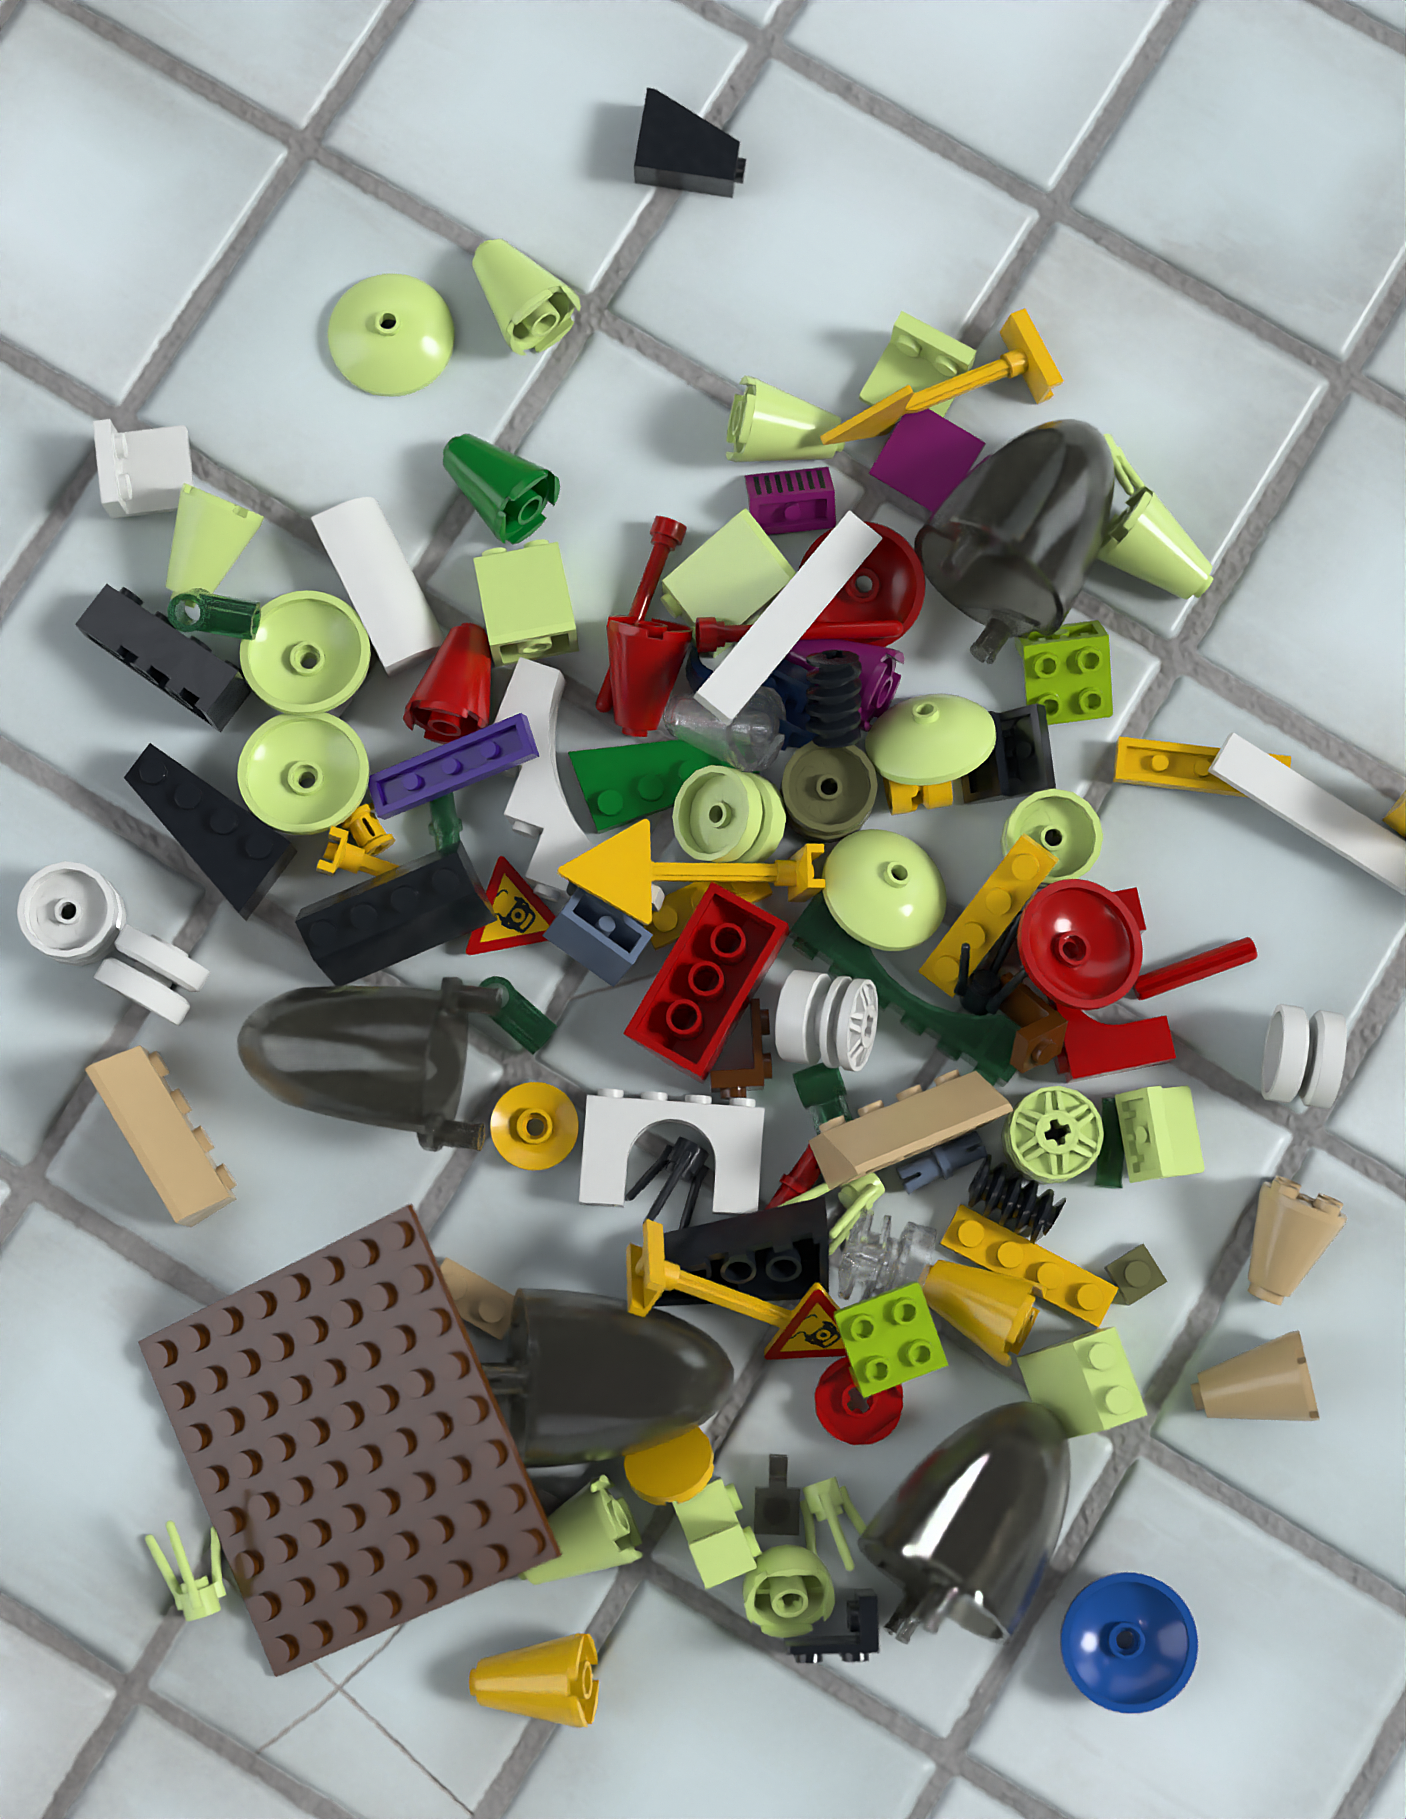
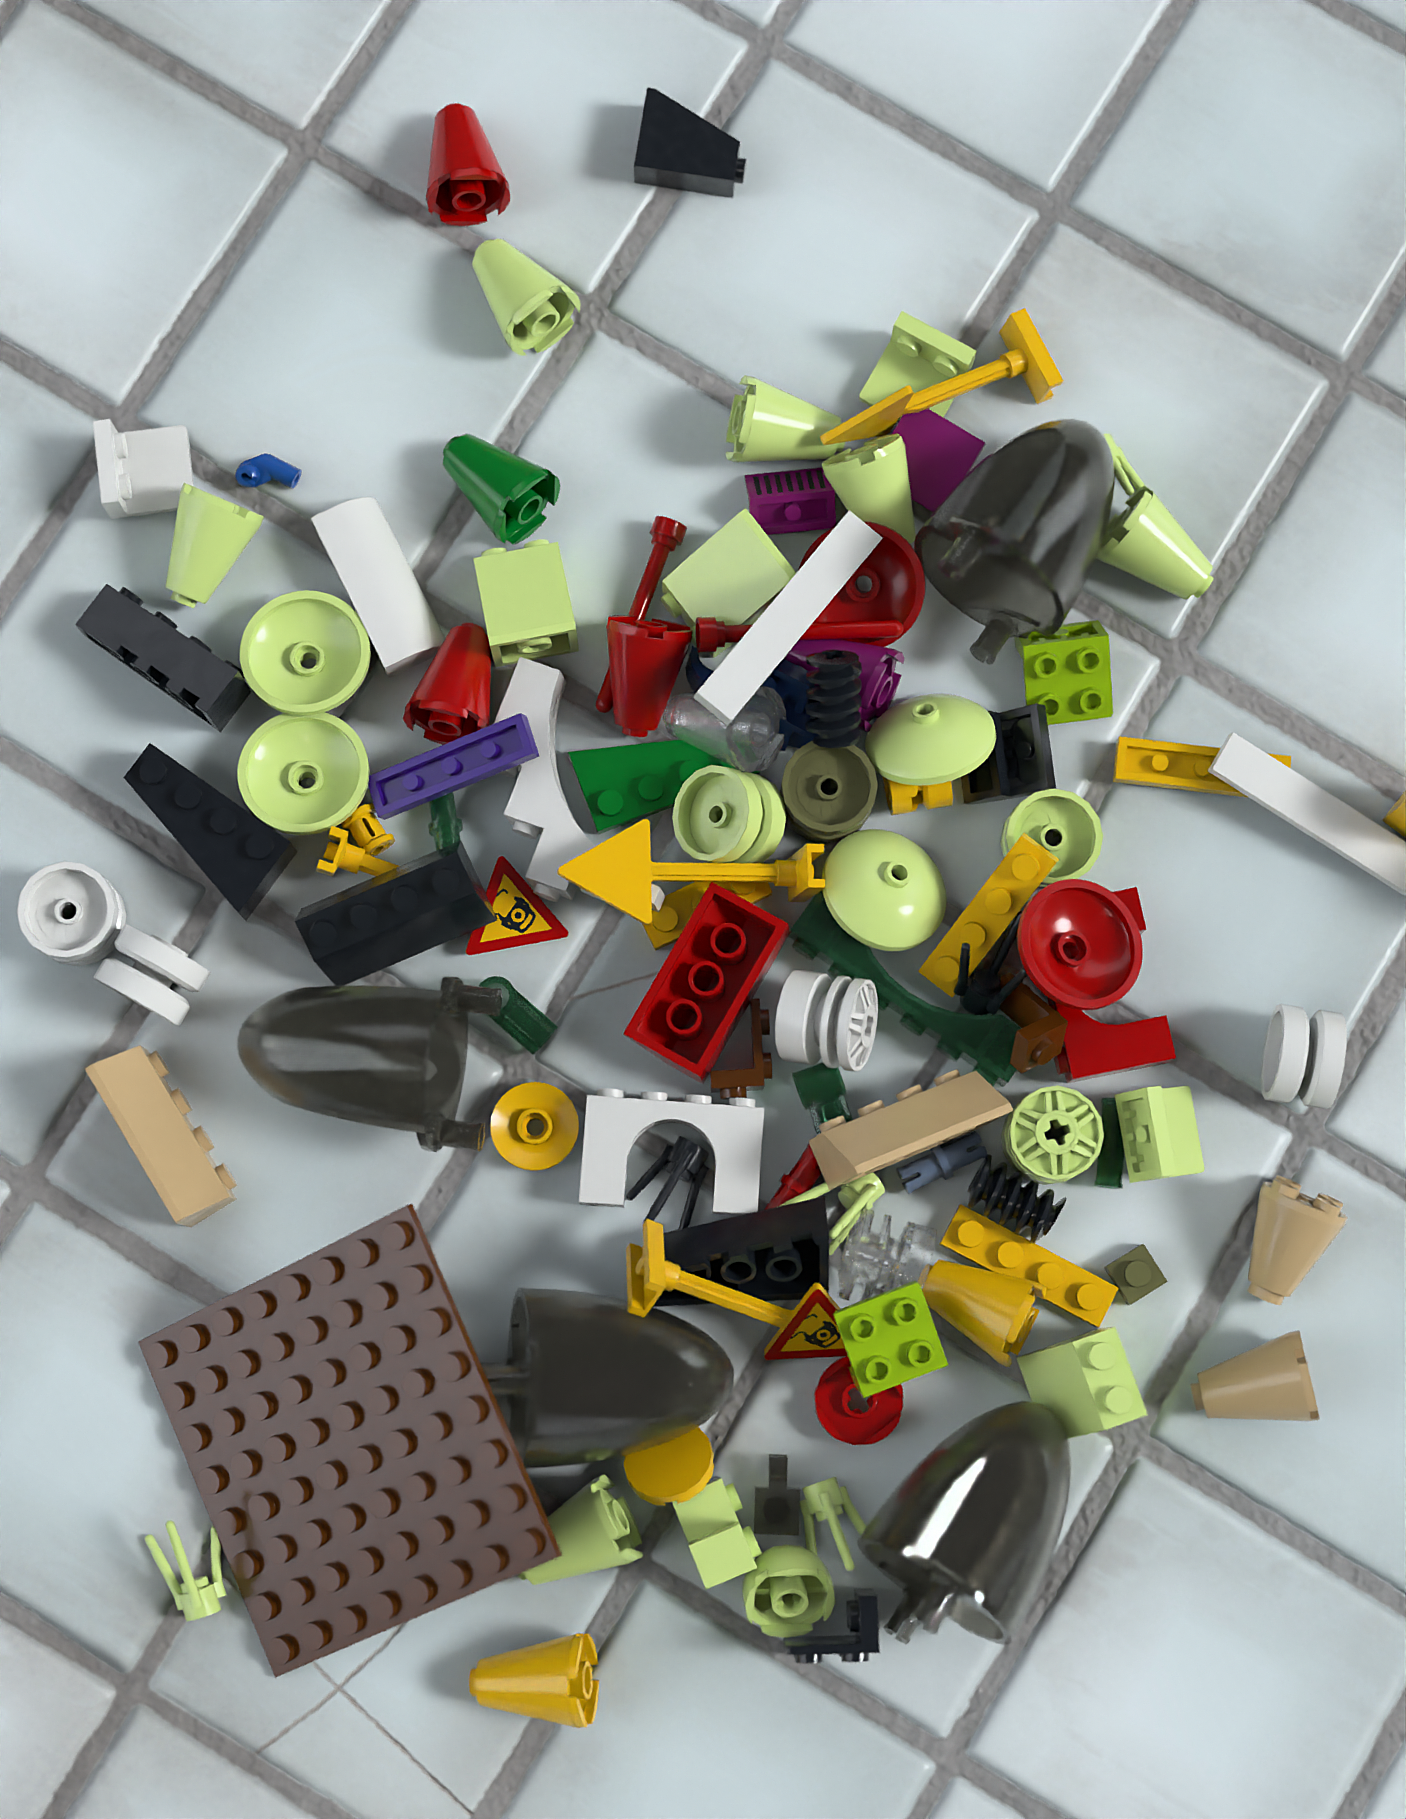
clear green piece [167,588,262,641] -> none
yellowish green dish [328,273,455,397] -> none
tan plate [440,1257,524,1340] -> none
sand blue brick [543,887,653,987] -> none
blue dish [1060,1572,1198,1714] -> none
red axle [1132,937,1258,1000] -> none
none -> blue arm [235,453,302,489]
none -> red cone [426,103,510,226]
none -> yellowish green cone [821,434,916,544]

